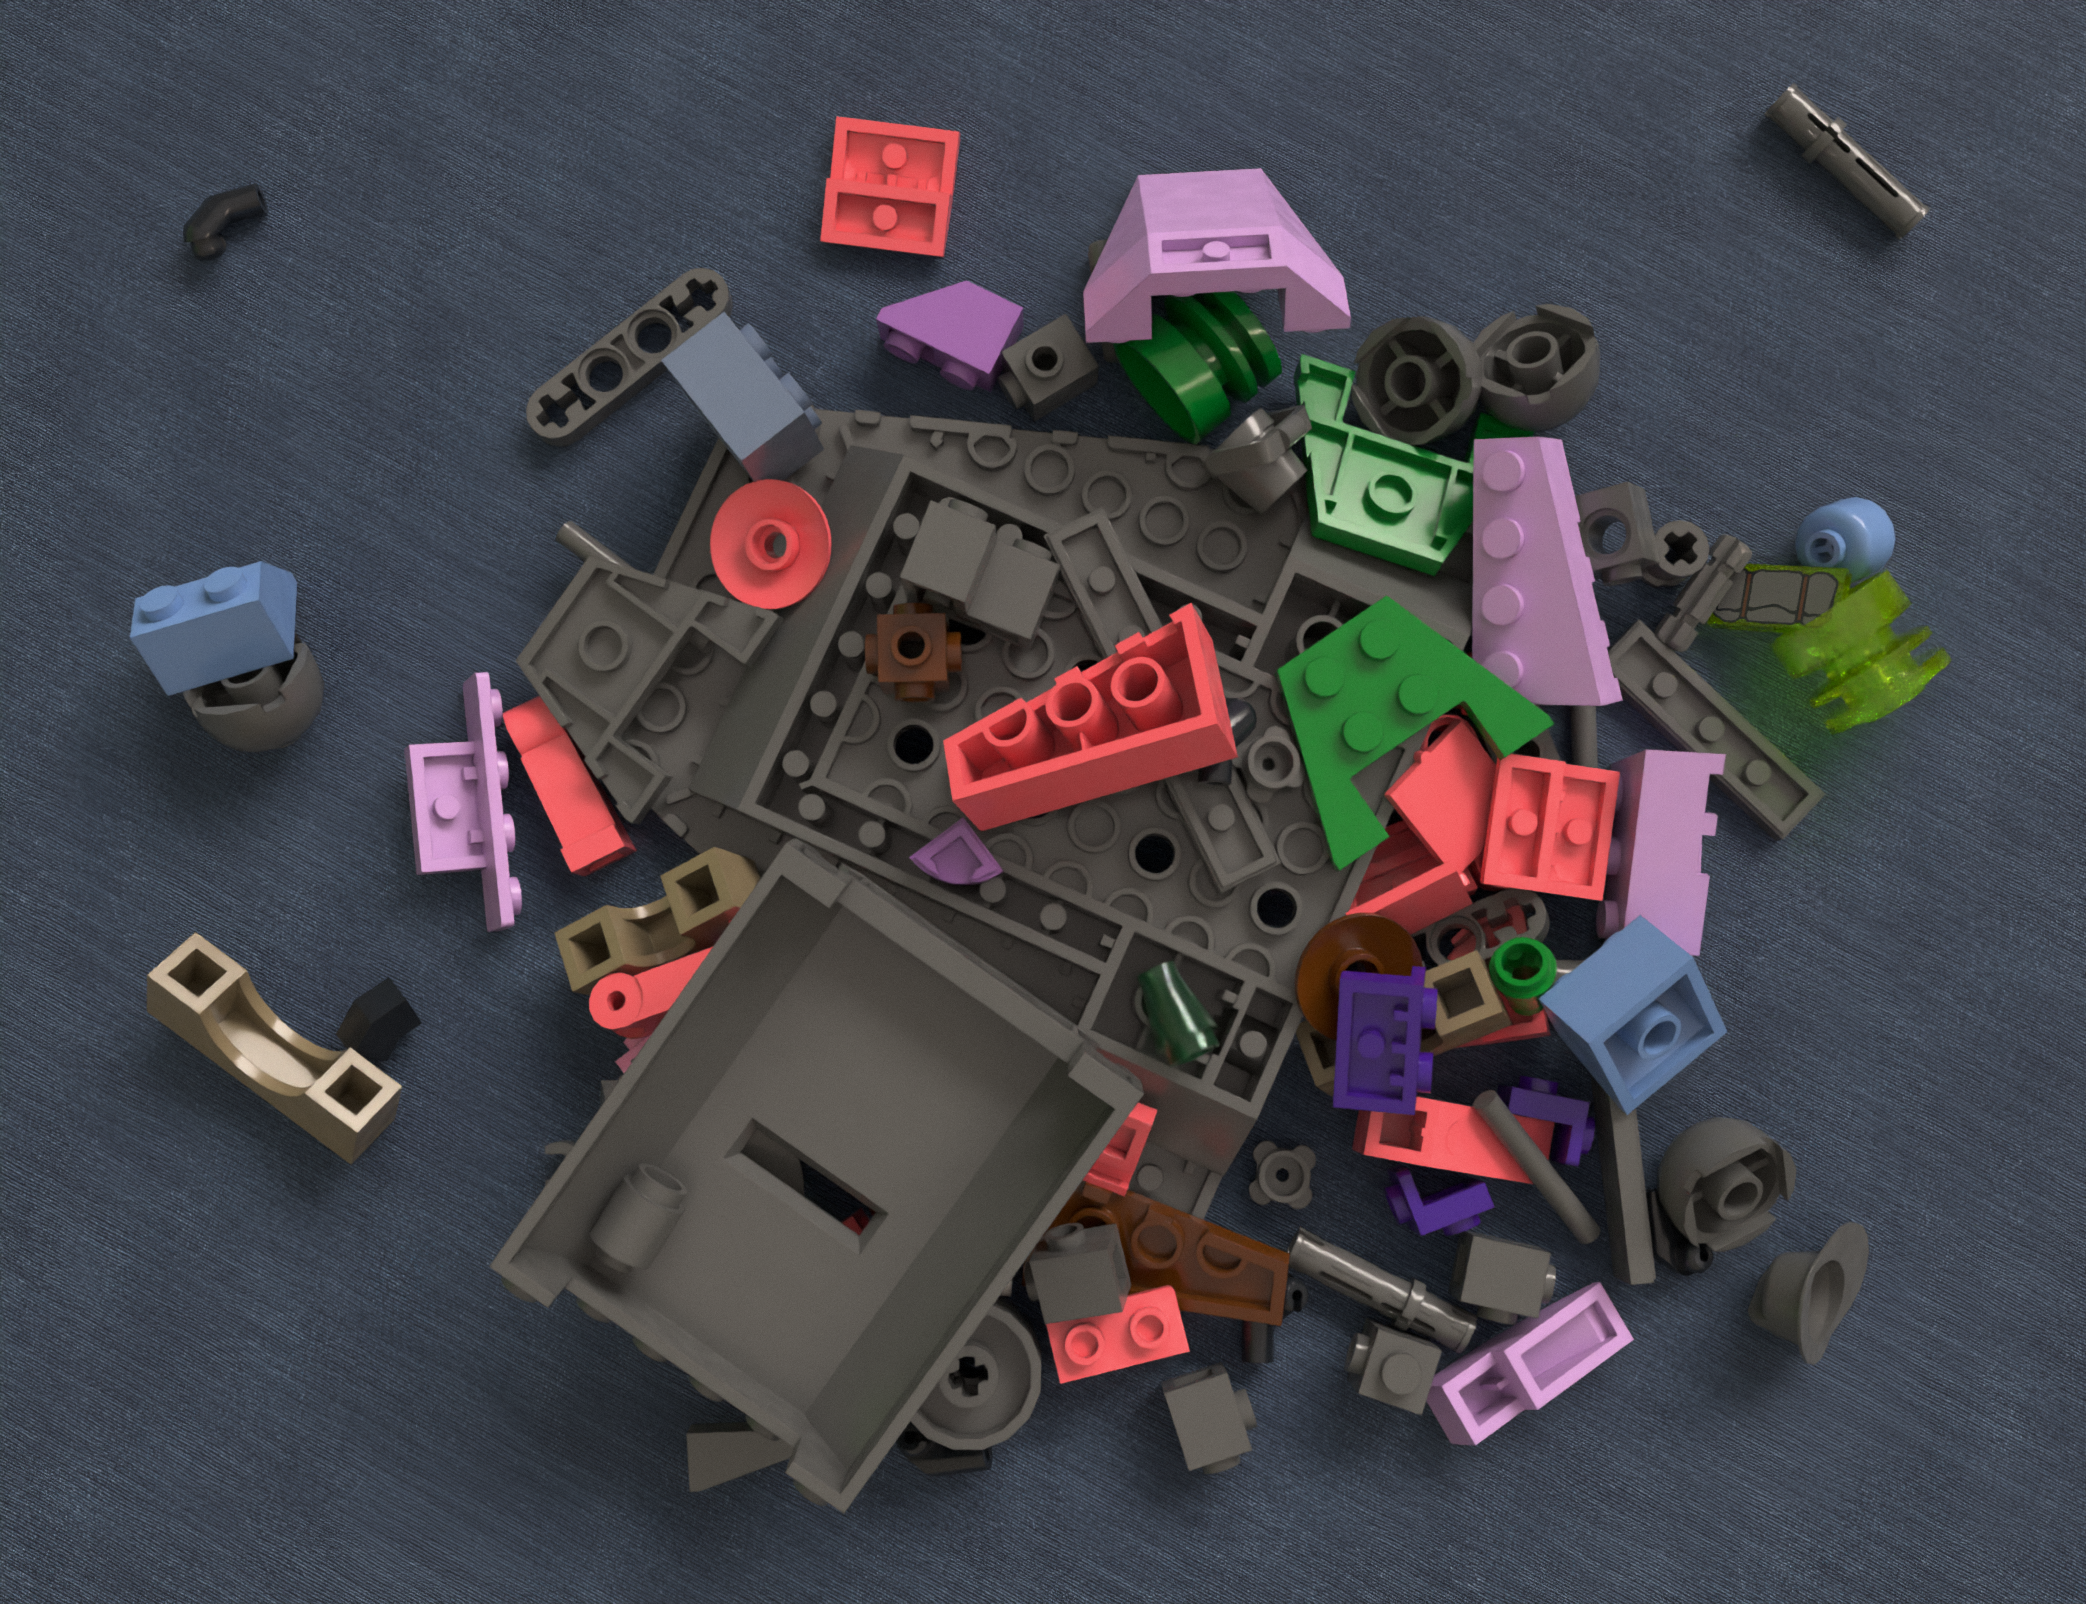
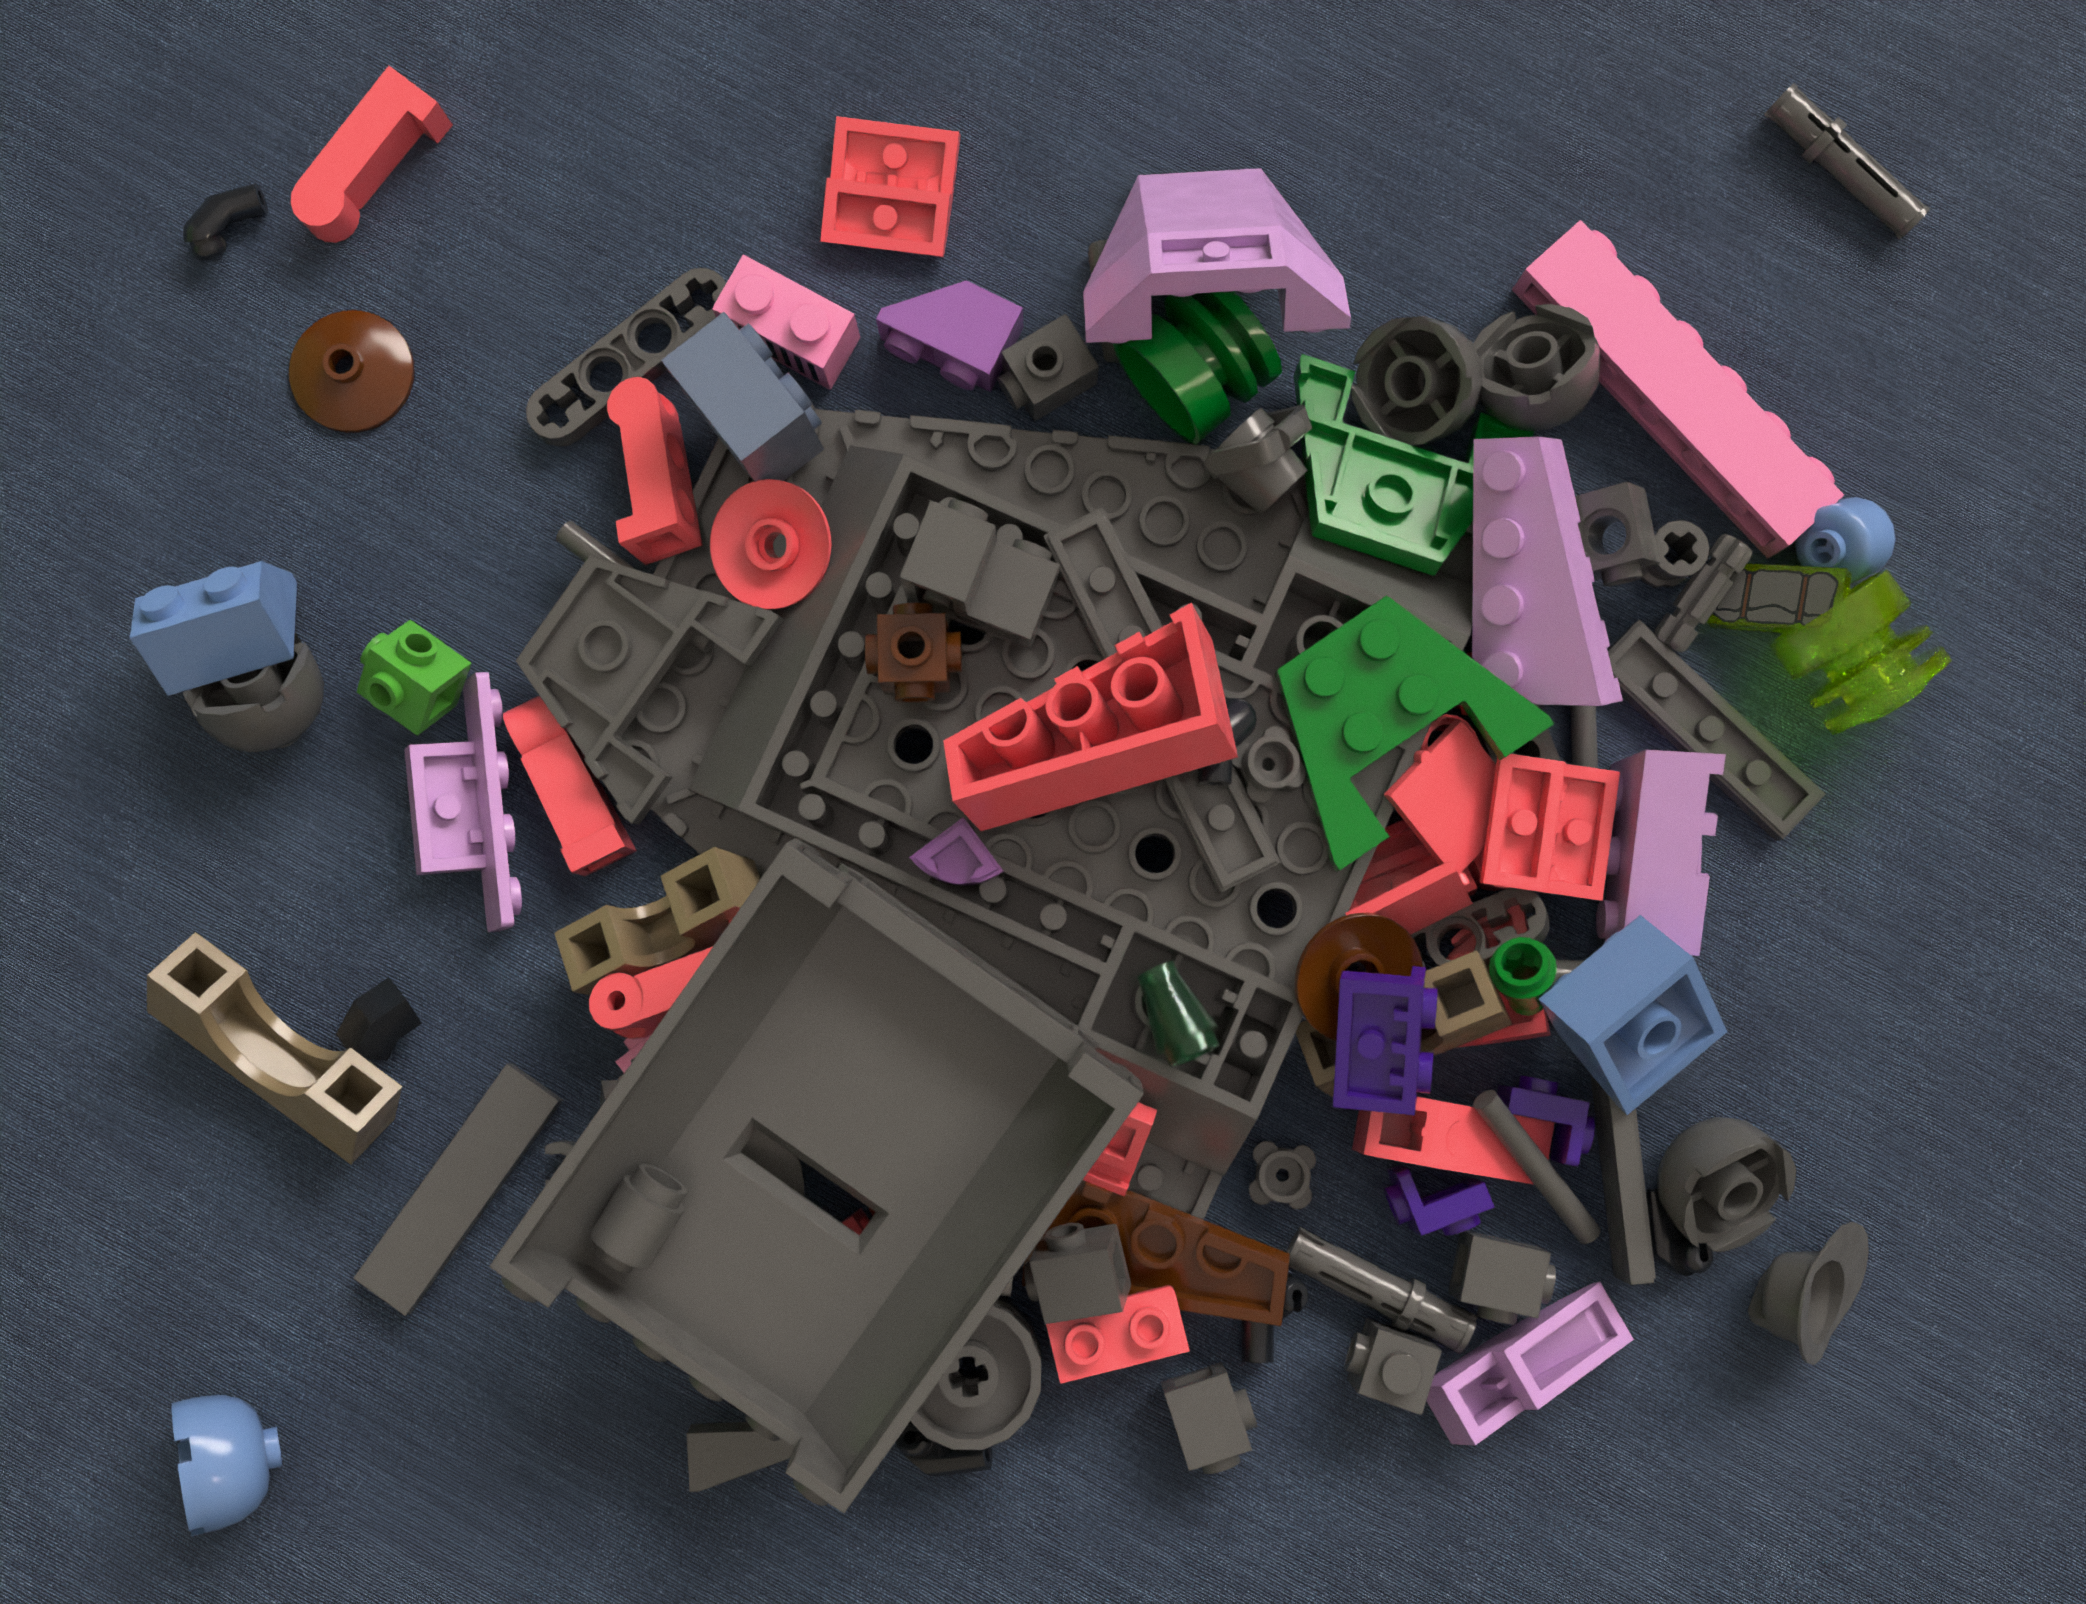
none -> medium blue cylinder [172,1395,283,1537]
none -> reddish brown dish [289,310,415,433]
none -> coral leg [290,66,453,243]
none -> dark grey tile [353,1063,563,1316]
none -> bright green brick [356,619,471,736]
none -> coral leg [607,377,703,565]
none -> bright pink brick [712,255,861,390]
none -> bright pink brick [1512,220,1844,559]

